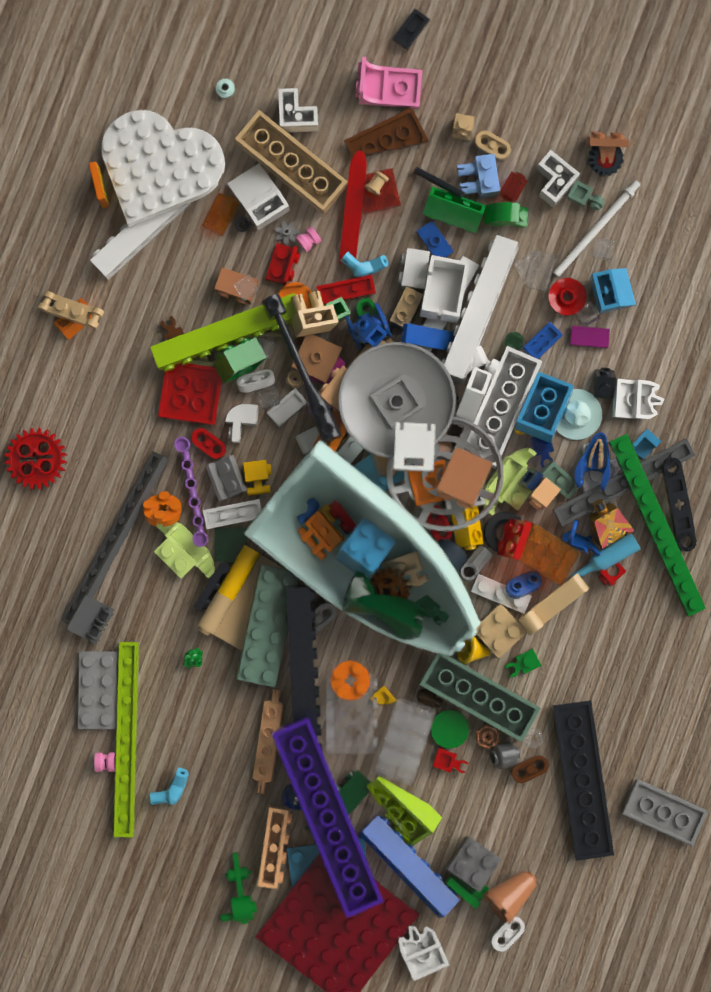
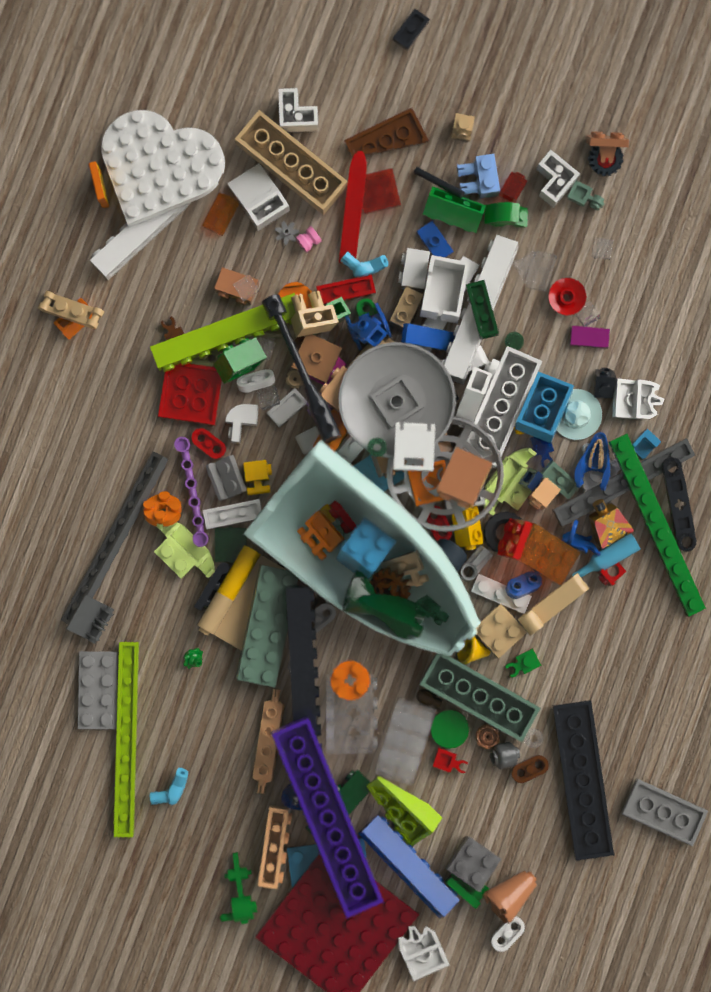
red gear [4,428,68,490] -> none
bright pink wheel [94,752,116,772] -> none
light aqua plate [216,79,235,98] -> none
black hinge [235,217,250,232] -> none
red bracket [265,243,301,286] -> none
blue arm [297,498,320,525] -> none
bright pink bracket [356,56,422,109] -> none
tan bush [365,170,389,196] -> none
yellow tile [370,686,396,705] -> none
tan plate [475,131,511,160] -> none
blue plate [522,322,563,359] -> none
white bar [553,180,641,277] -> none
dark azure slope [589,268,636,314] -> none
none -> clear green plate [367,438,387,457]
none -> dark green plate [466,280,499,340]

